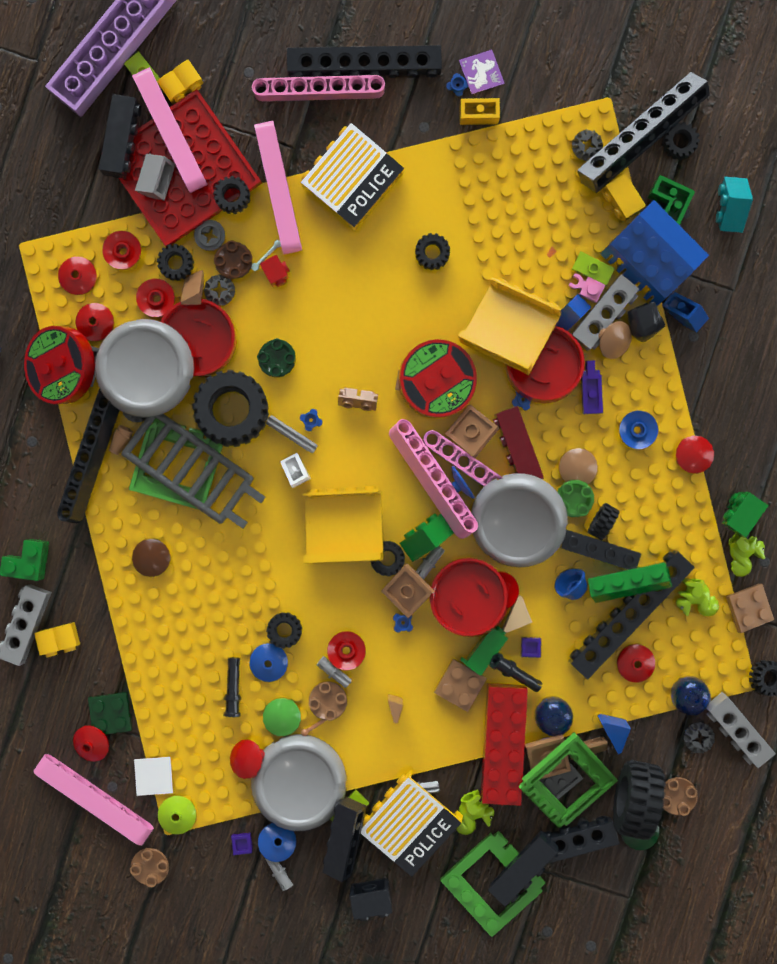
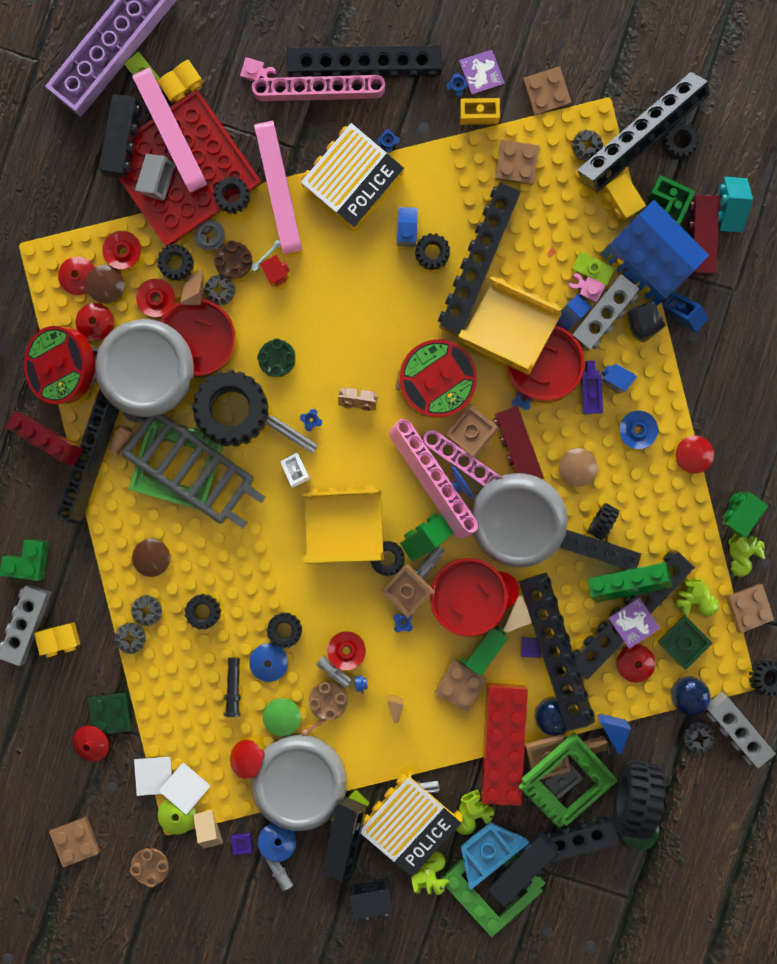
bright pink beam [34,754,154,845] -> none
black pin [490,653,542,692] -> none
blue helmet [555,569,588,600] -> none
bright green dish [557,480,594,517] -> none
medium nougat dish [599,321,632,359] -> none
medium nougat dish [663,777,698,816] -> none
none -> dark red brick [5,411,83,466]
none -> medium nougat plate [49,816,100,867]
none -> reddish brown dish [86,265,125,304]
none -> dark grey gear [114,623,146,654]
none -> dark grey gear [131,595,162,626]
none -> white sticker [159,762,210,815]
none -> black tyre [184,594,221,630]
none -> tan slope [194,809,223,848]
none -> bright pink plate [240,57,276,82]
none -> blue plate [354,675,367,694]
none -> blue plate [377,129,399,153]
none -> blue slope [397,207,418,247]
none -> lime animal [411,850,450,895]
none -> black brick [437,182,521,336]
none -> dark azure wing [461,822,529,889]
none -> medium nougat plate [495,140,539,185]
none -> black brick [519,572,595,731]
none -> medium nougat plate [523,66,571,116]
none -> blue slope [601,363,638,394]
none -> medium lavender sticker [609,598,660,649]
none -> dark green plate [657,615,713,670]
none -> dark red brick [687,195,719,276]

